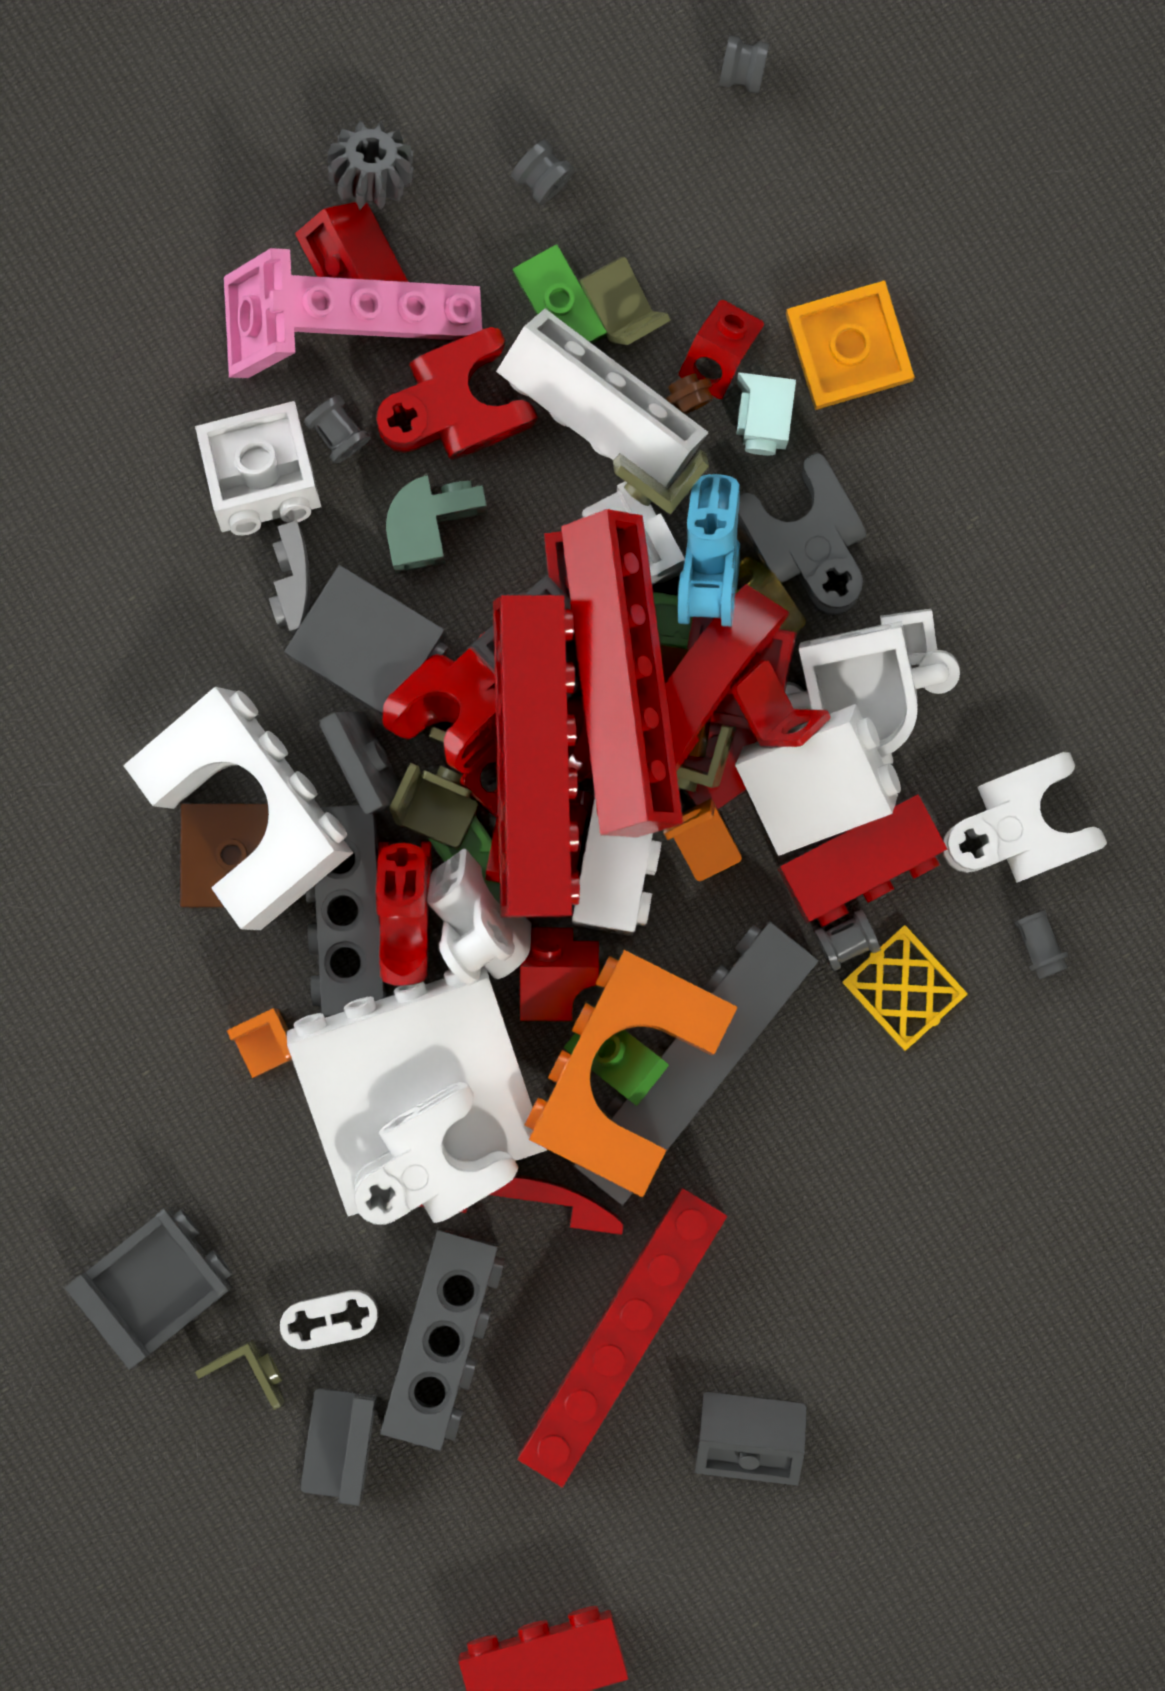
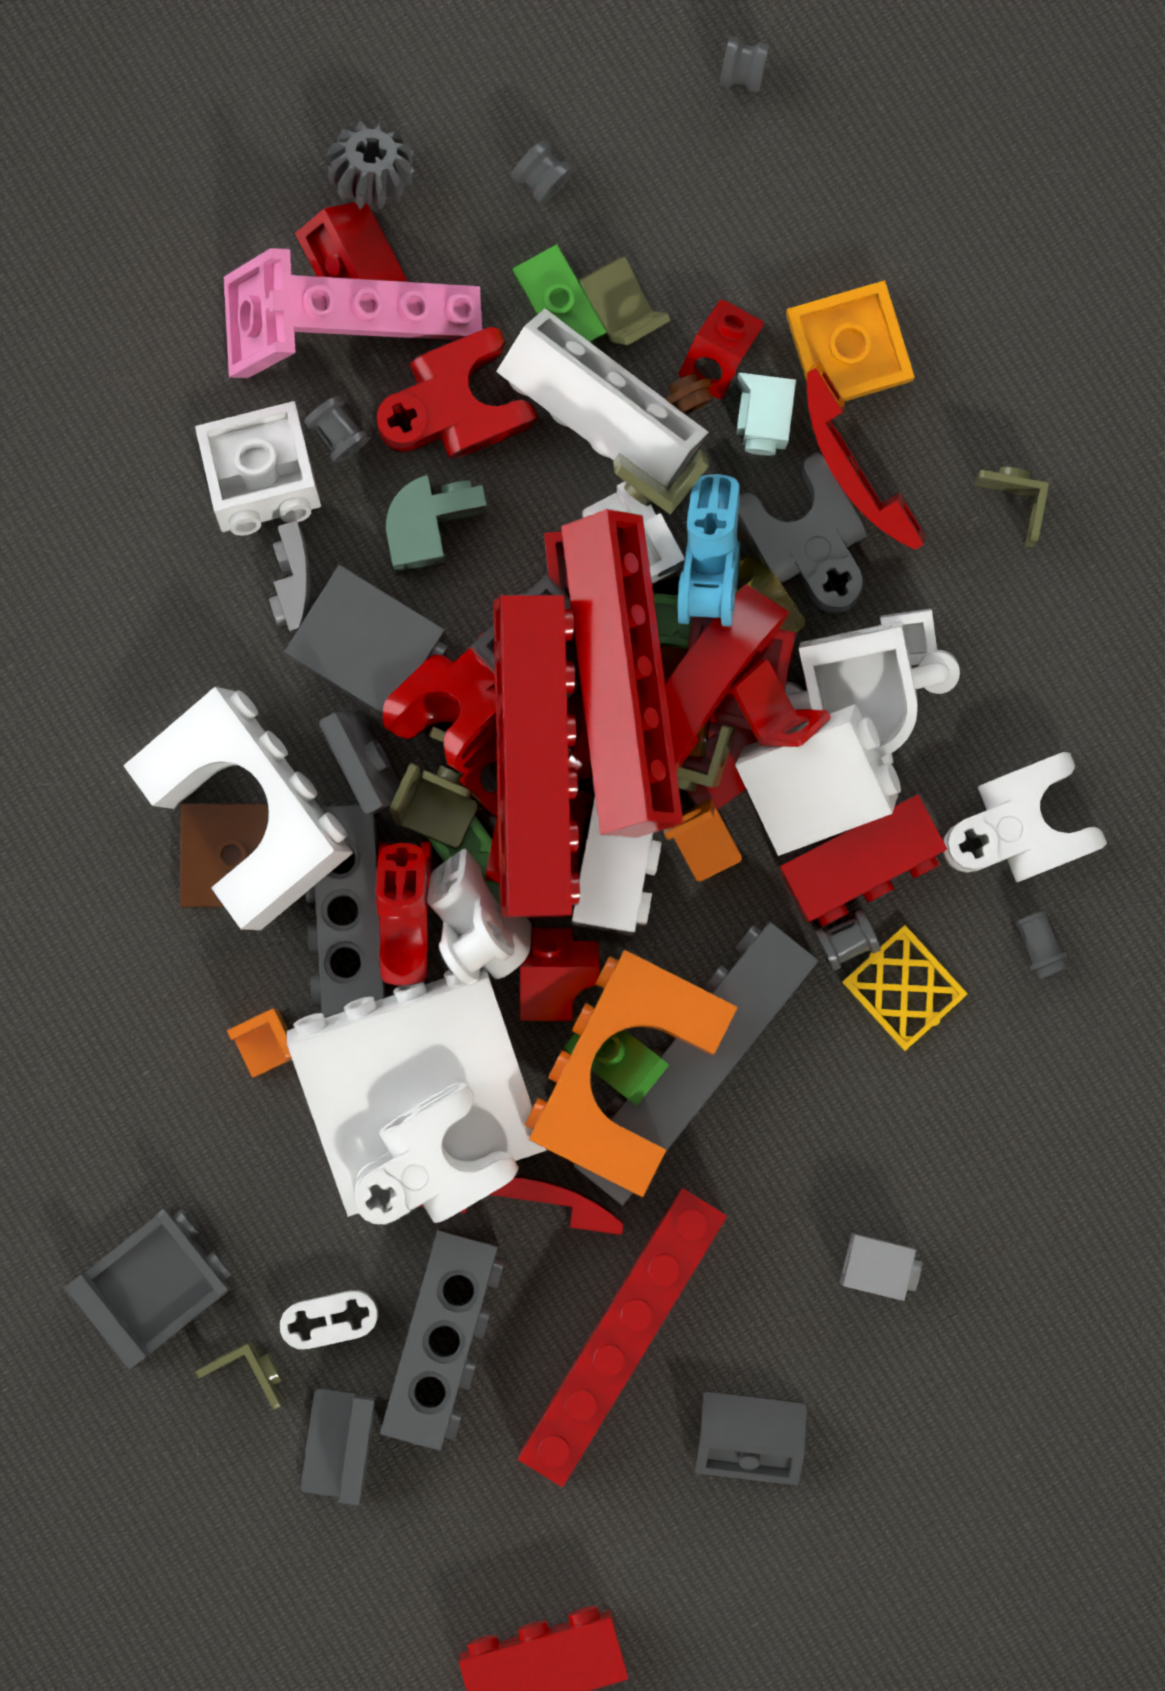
none -> red slope [807,361,926,550]
none -> light grey brick [839,1232,922,1301]
none -> olive bracket [974,467,1049,548]

